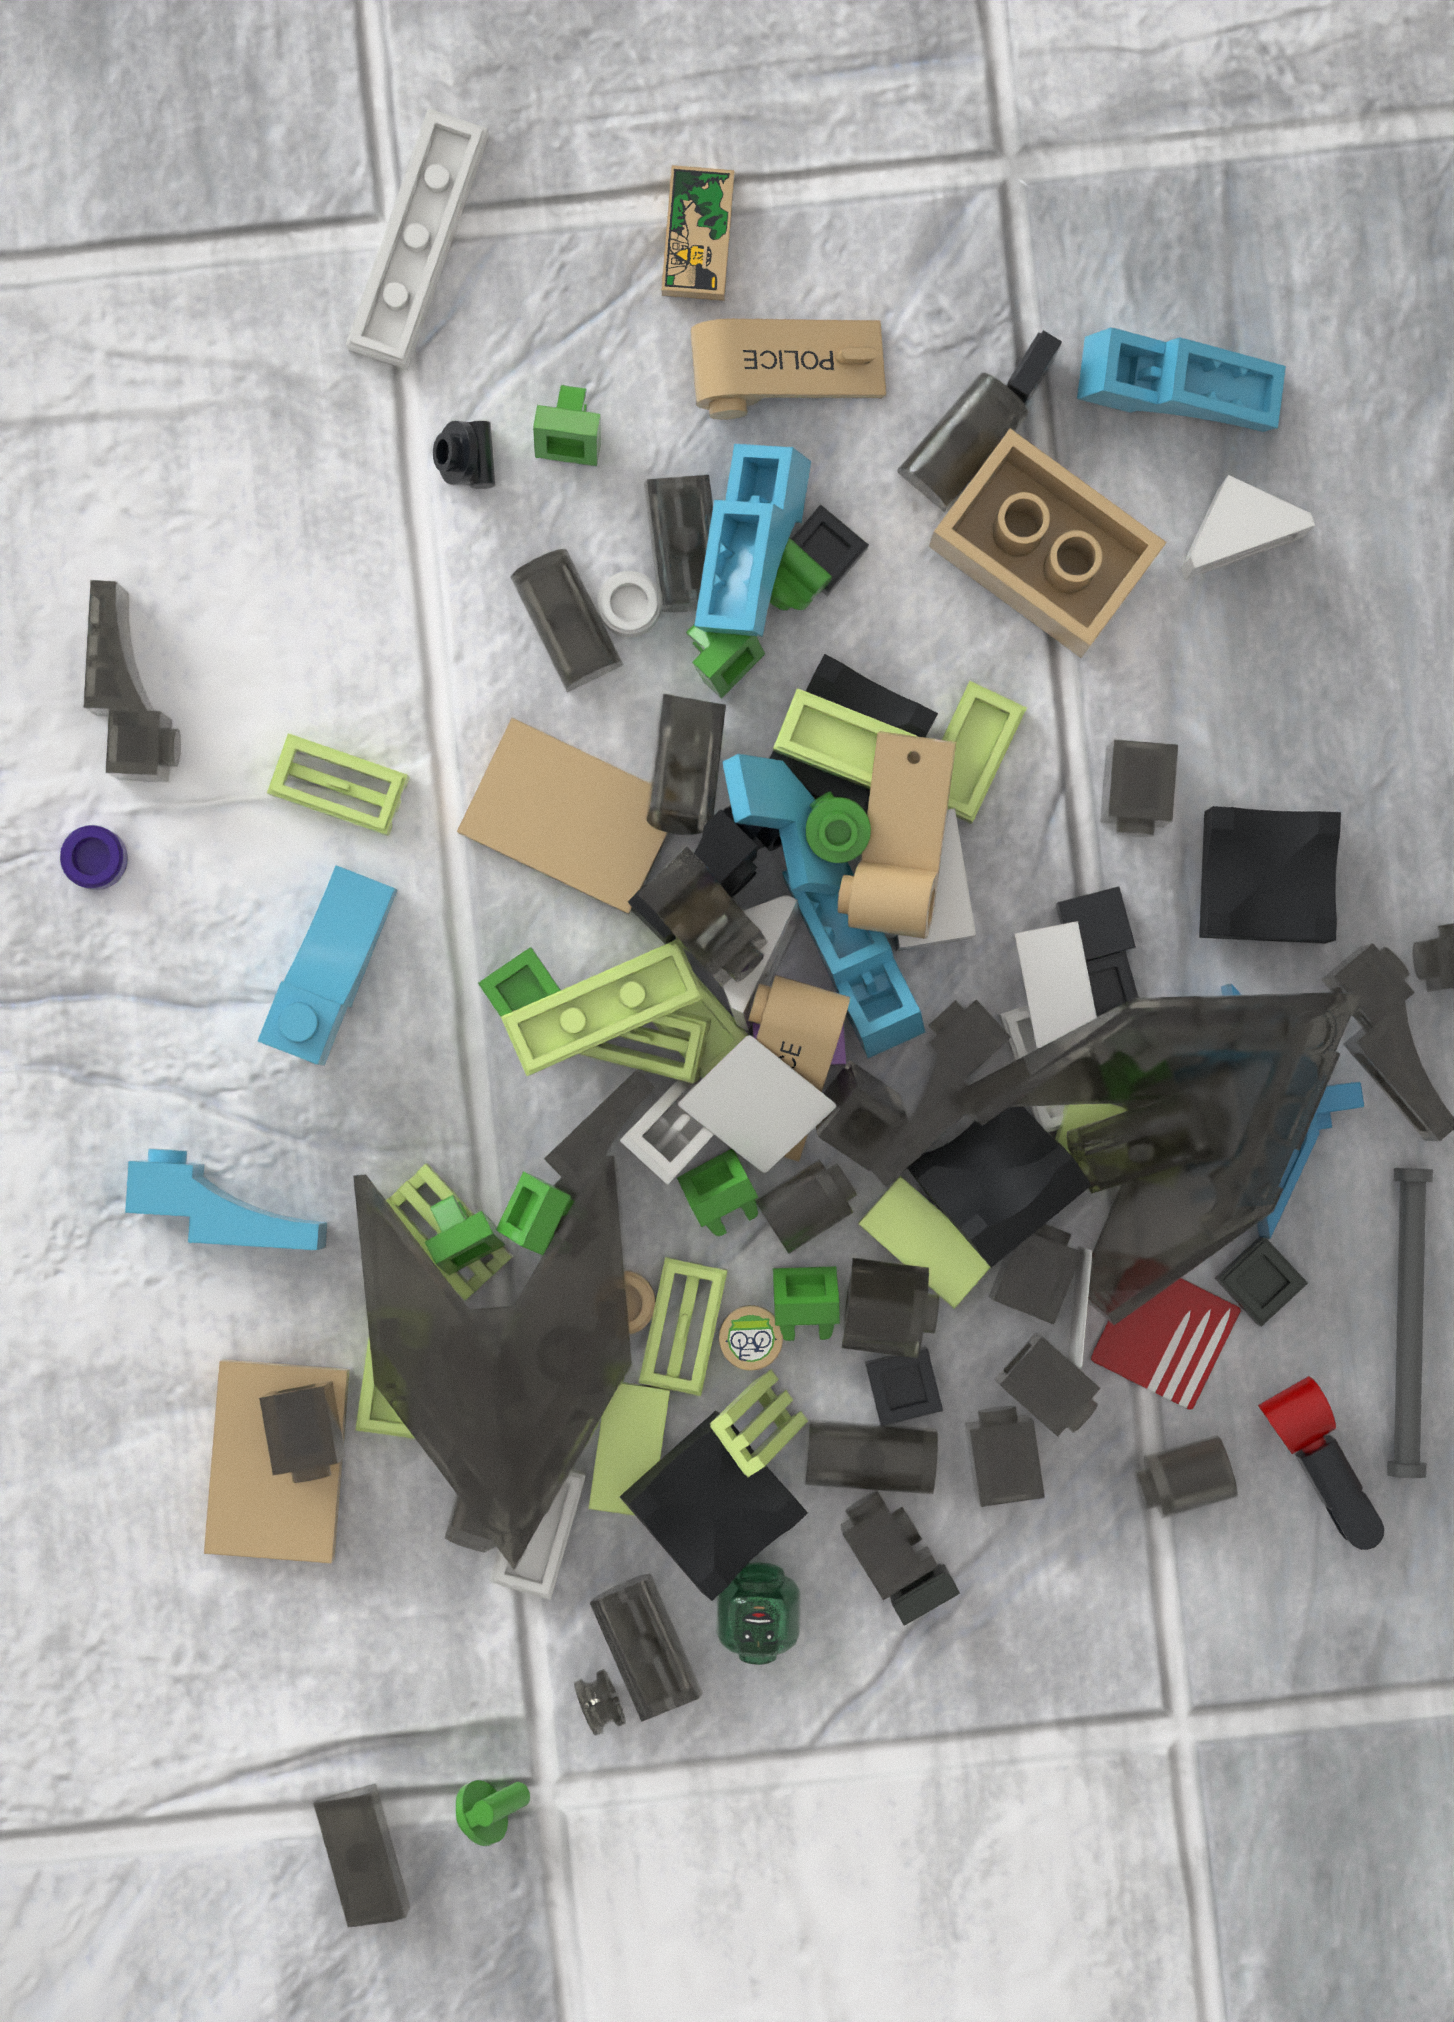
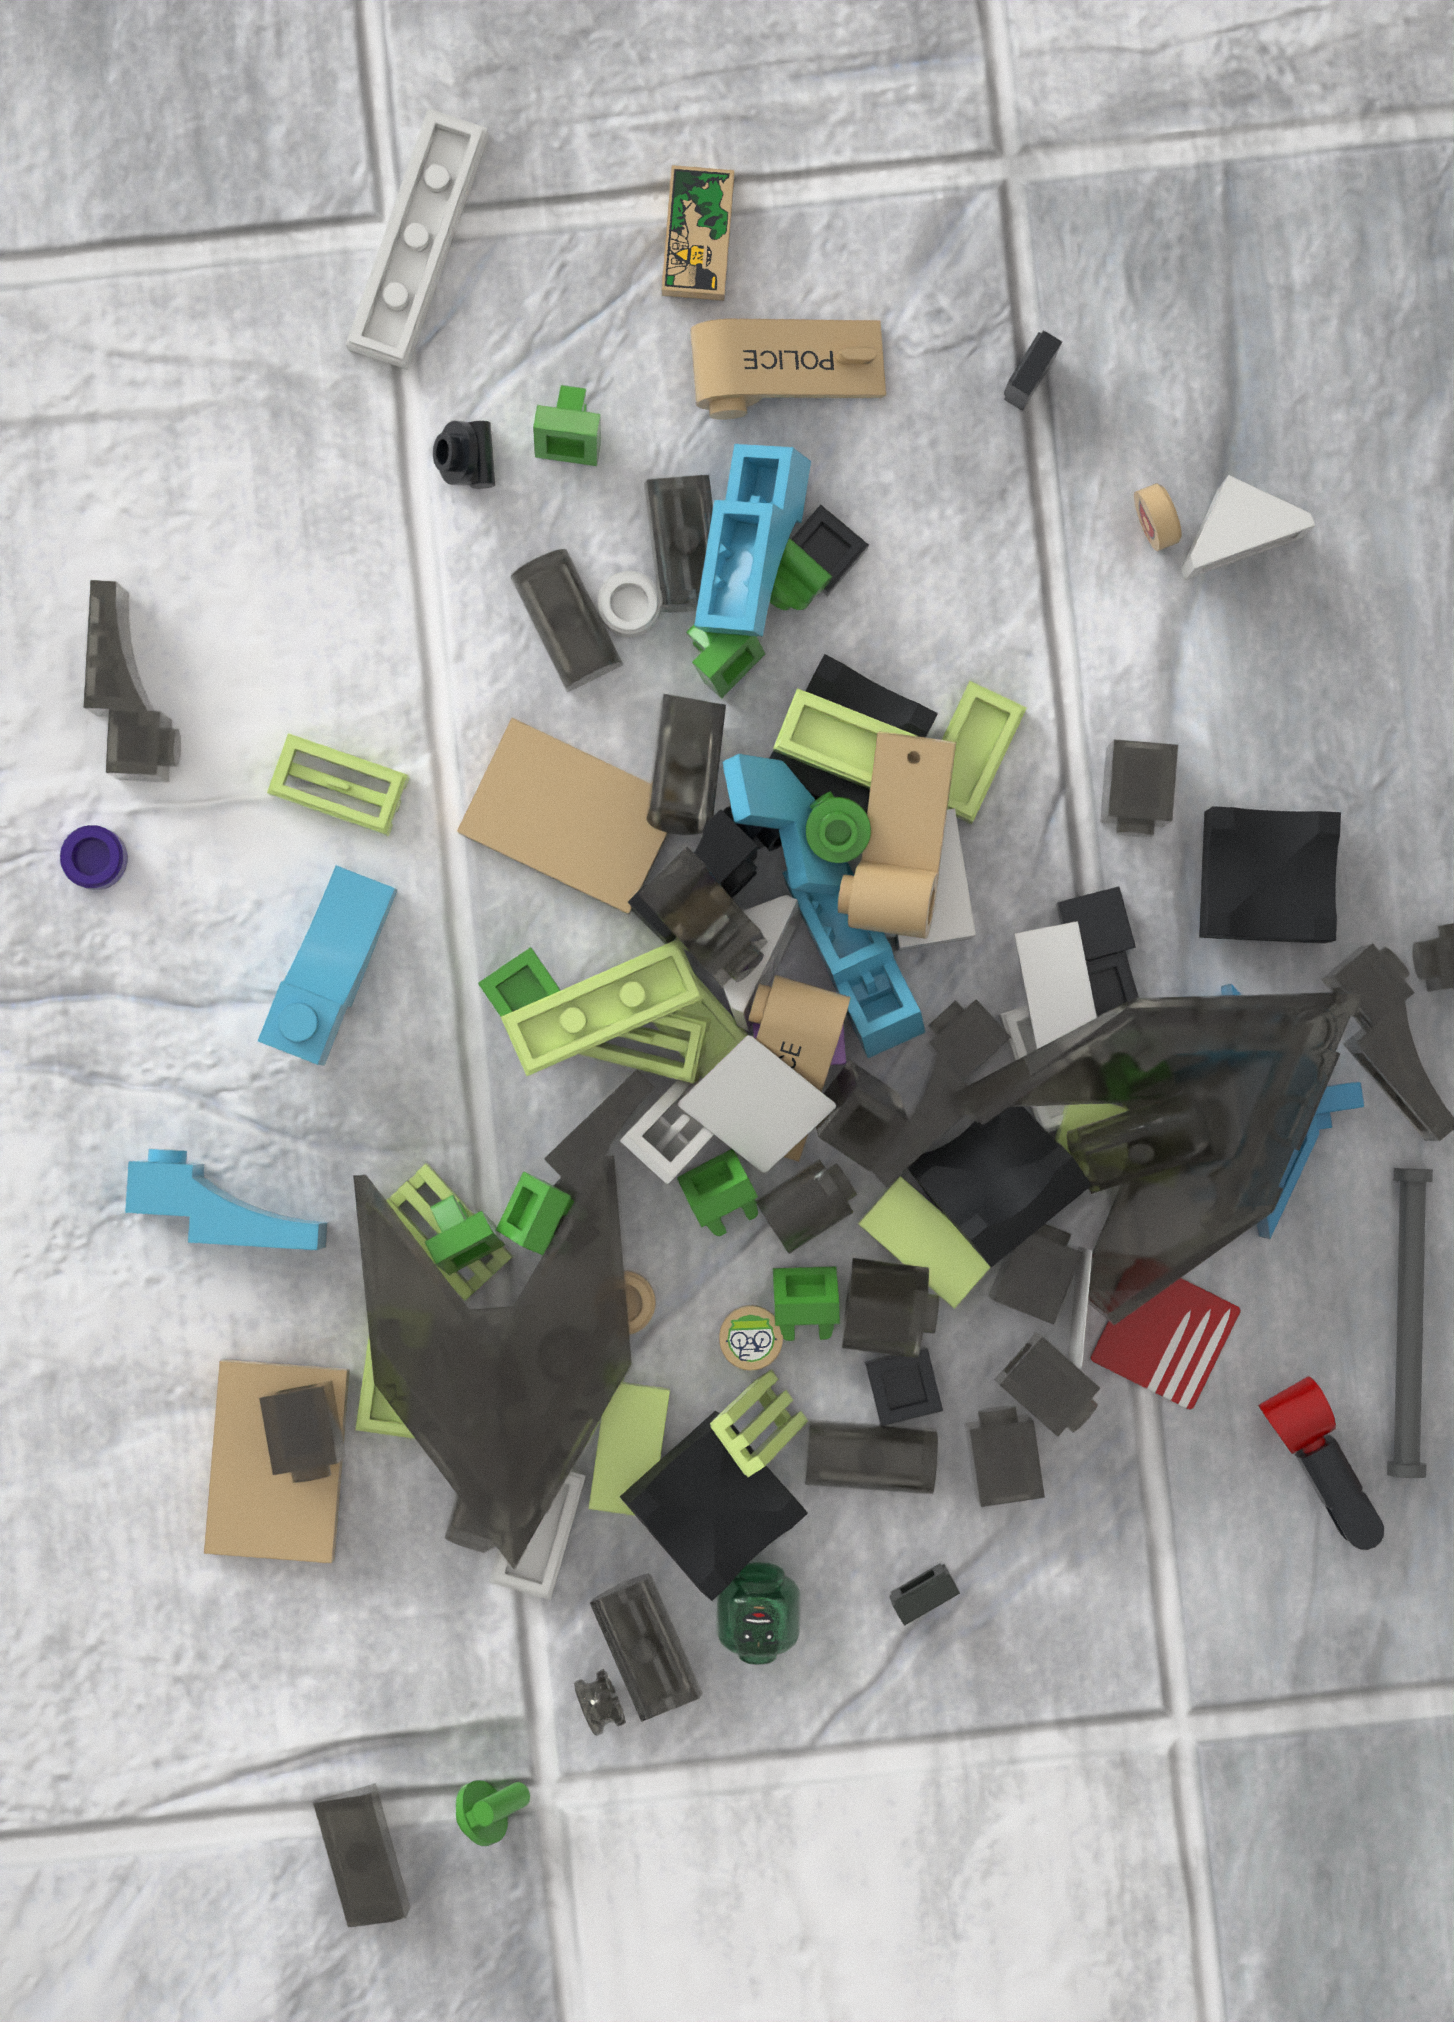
yellowish green tile [639,1257,728,1396] -> none
clear smoke brick [840,1491,938,1600] -> none
clear smoke brick [897,372,1028,513] -> none
tan brick [929,428,1167,658] -> none
medium azure slope [1077,327,1286,432] -> none
clear smoke brick [1135,1435,1238,1519] -> none
pearl dark grey tile [1214,1237,1308,1327] -> none
none -> tan tile [1134,483,1182,551]

